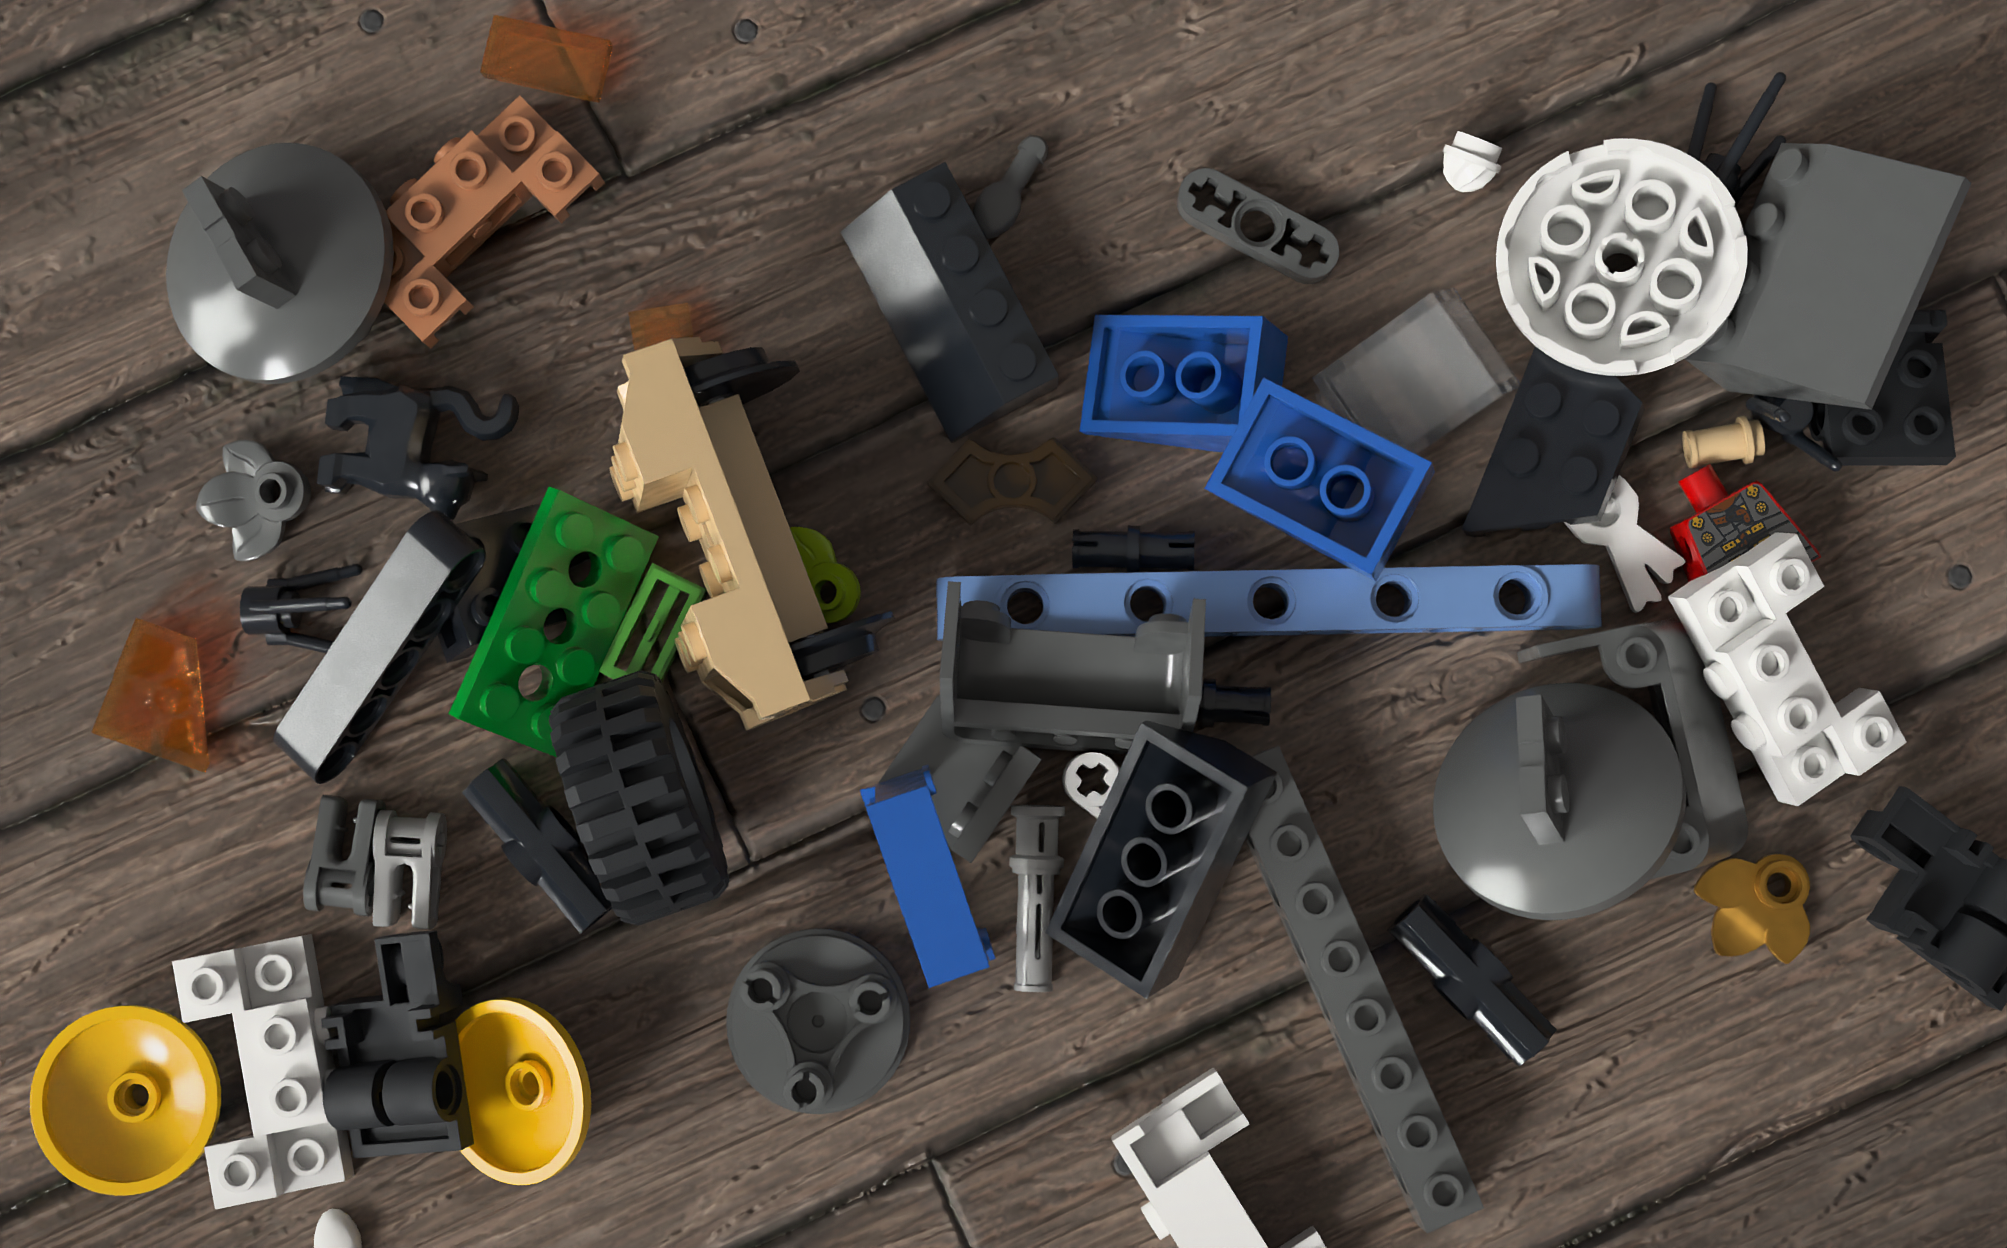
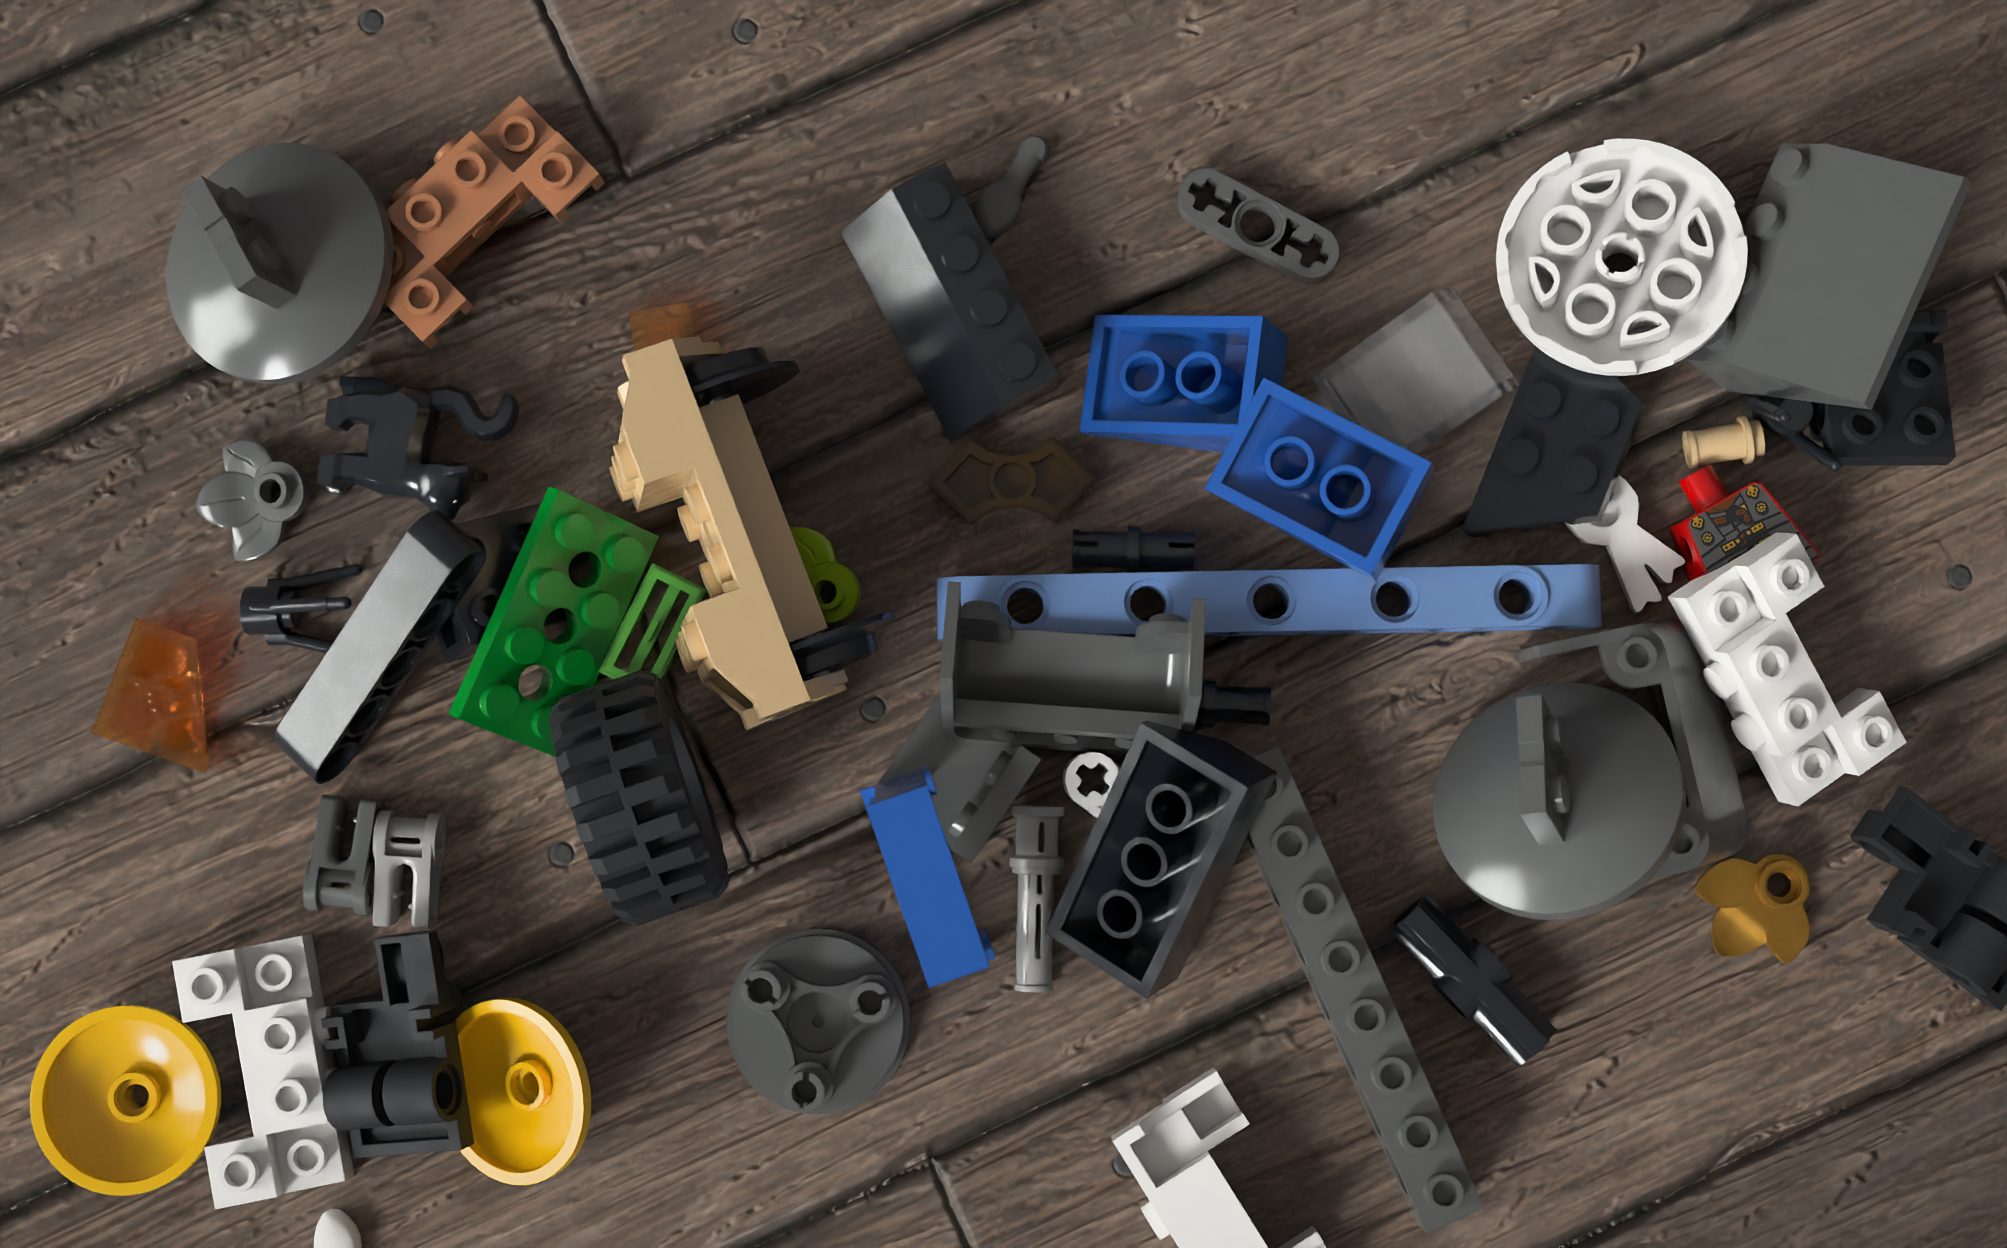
black piece [462,759,612,933] -> none
clear orange tile [480,15,613,103] -> none
white plate [1443,131,1503,192] -> none
black plant [1687,72,1786,208] -> none

